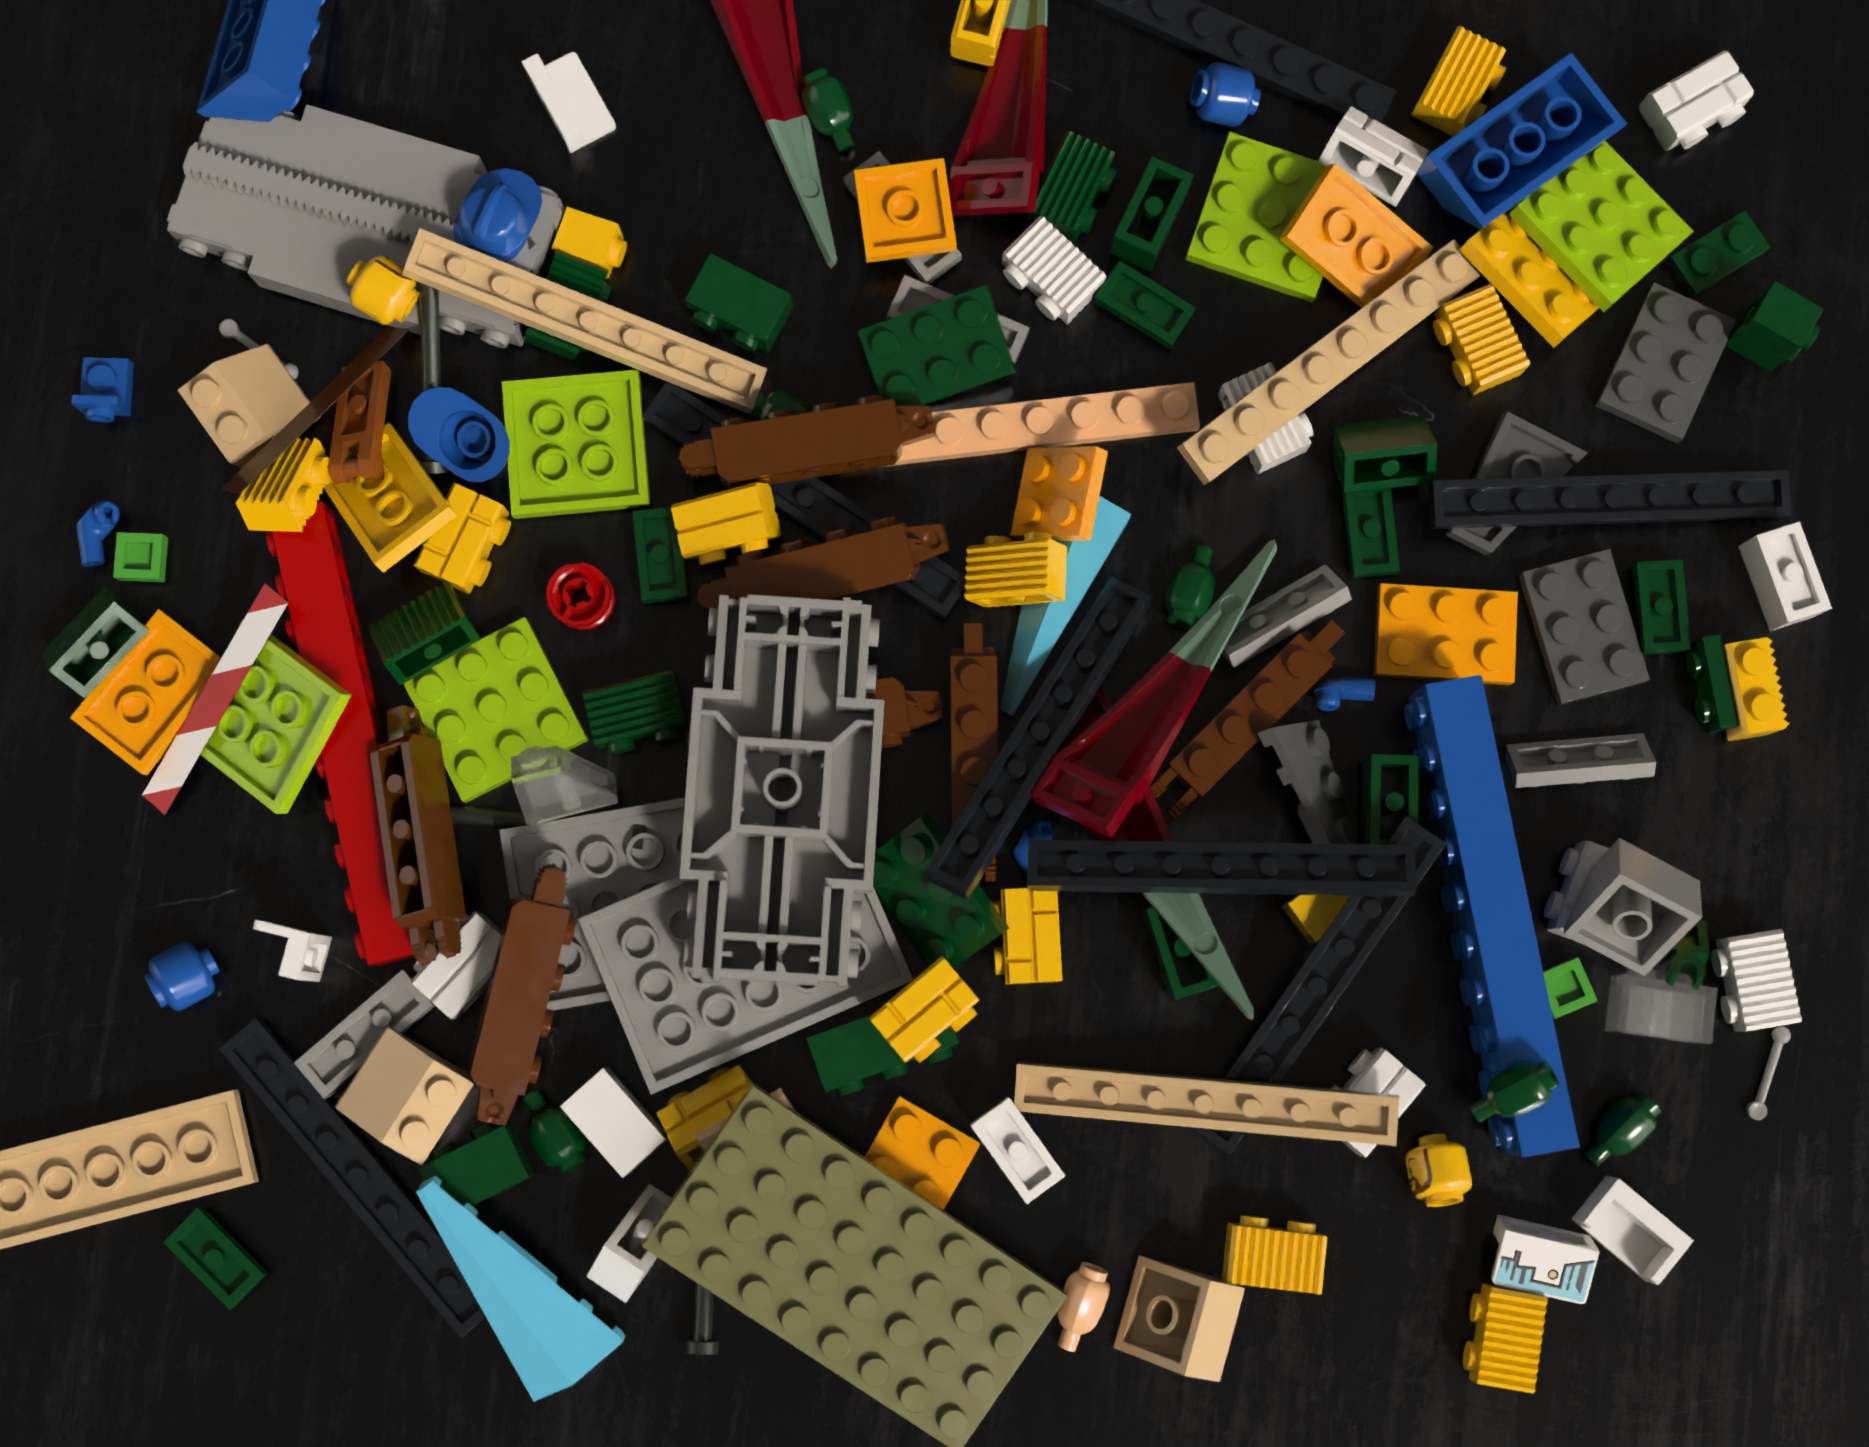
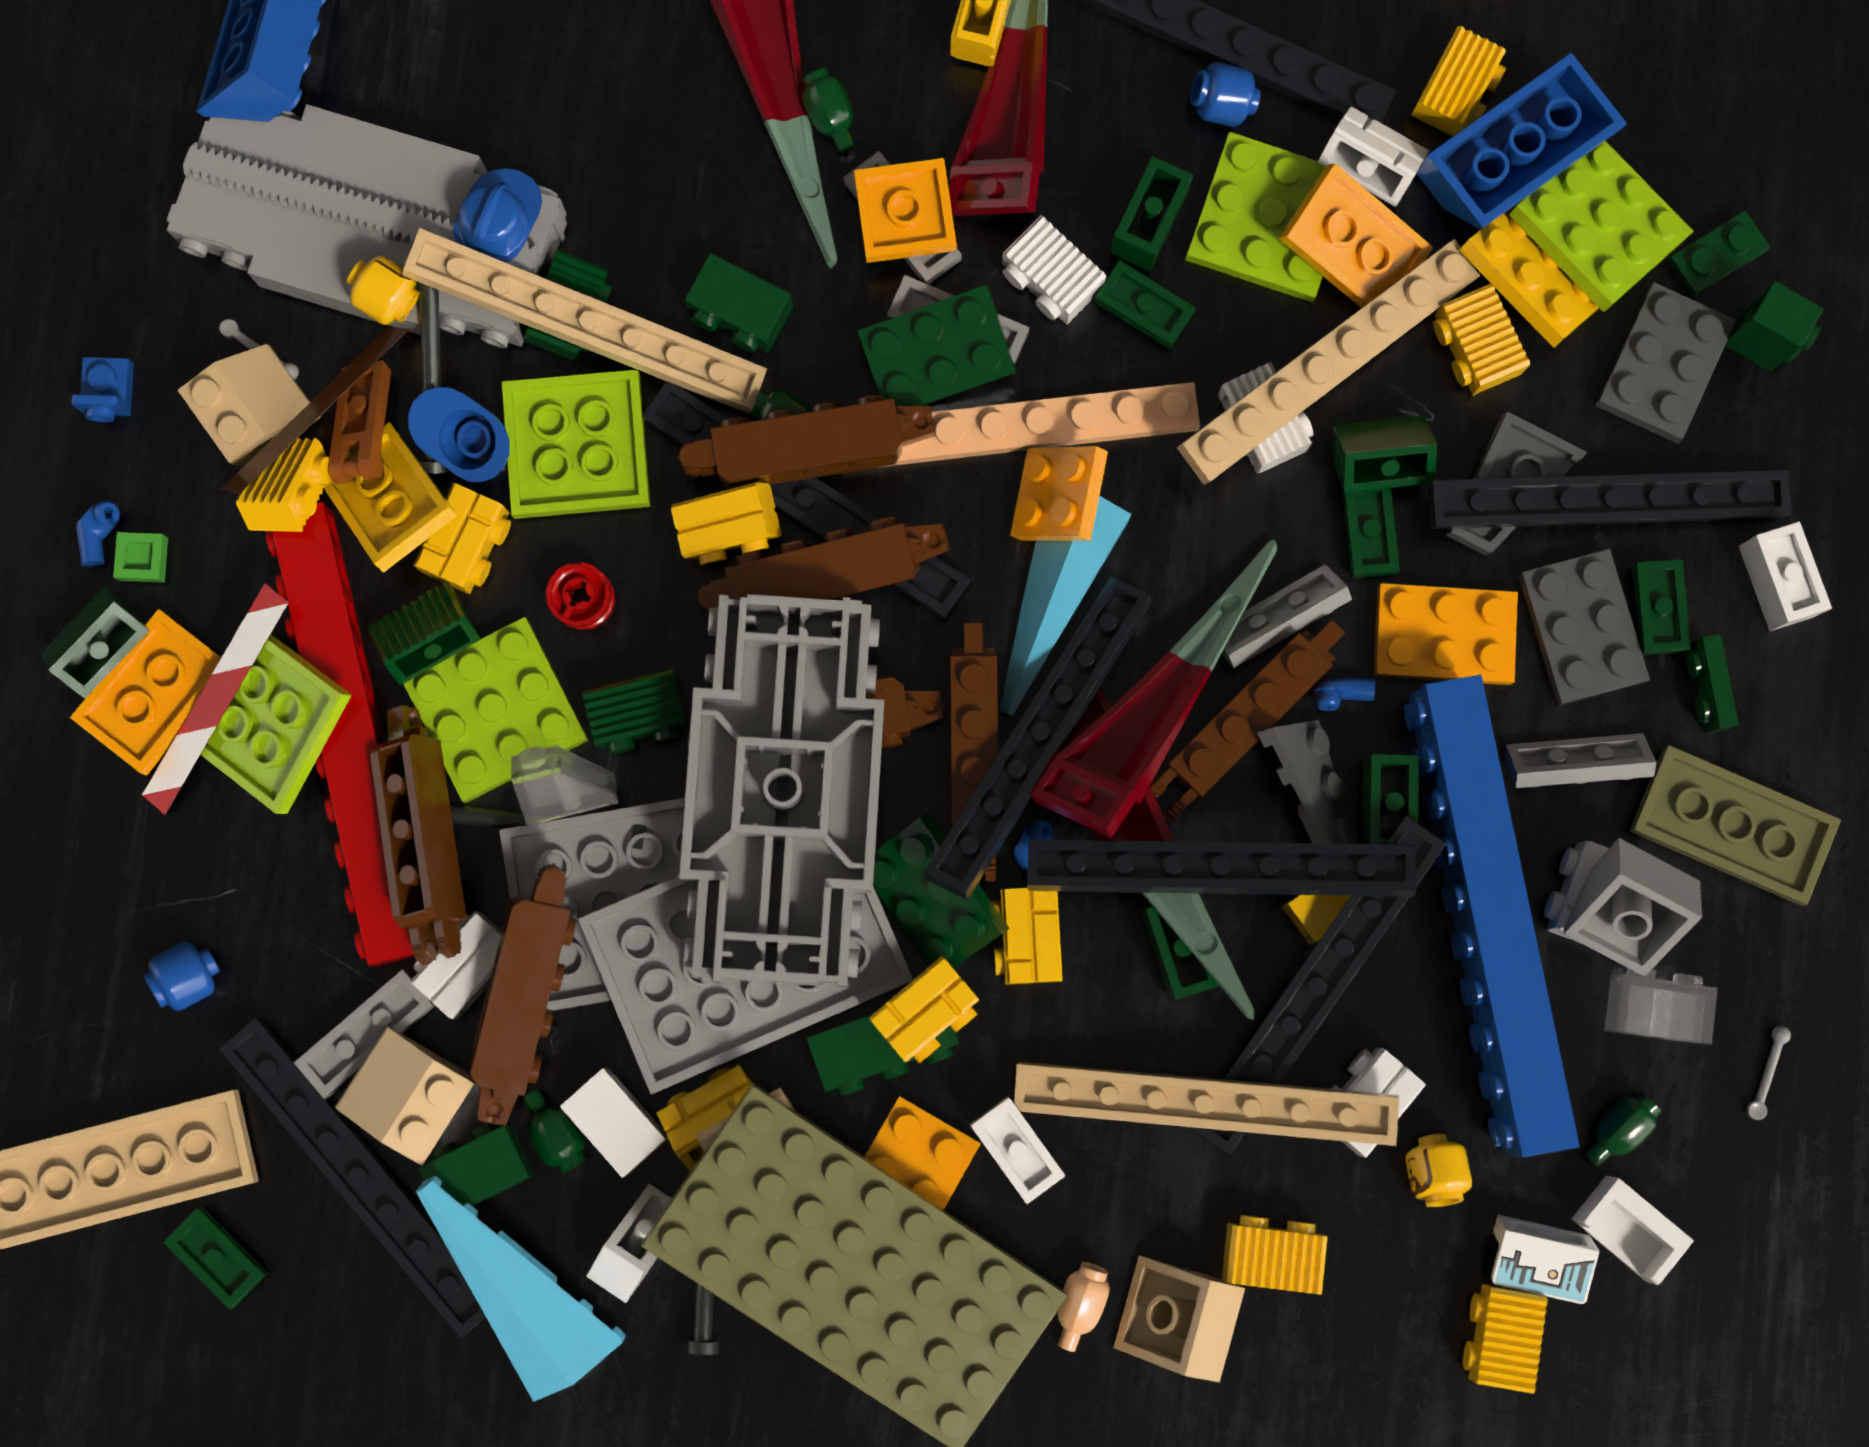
white panel [253,919,332,982] -> none
white panel [522,52,616,153] -> none
yellow brick [552,207,627,279] -> none
dark green plate [633,507,689,604] -> none
yellow brick [964,532,1067,608] -> none
dark green brick [1026,130,1118,243] -> none
dark green plant [1164,545,1215,629] -> none
dark green plant [1470,1059,1559,1122] -> none
bright green plate [1543,957,1598,1019] -> none
white brick [1639,50,1754,151] -> none
dark green plate [1661,920,1710,990] -> none
white brick [1711,929,1802,1032] -> none
yellow brick [1723,637,1789,741] -> none
none -> olive plate [1629,745,1841,906]

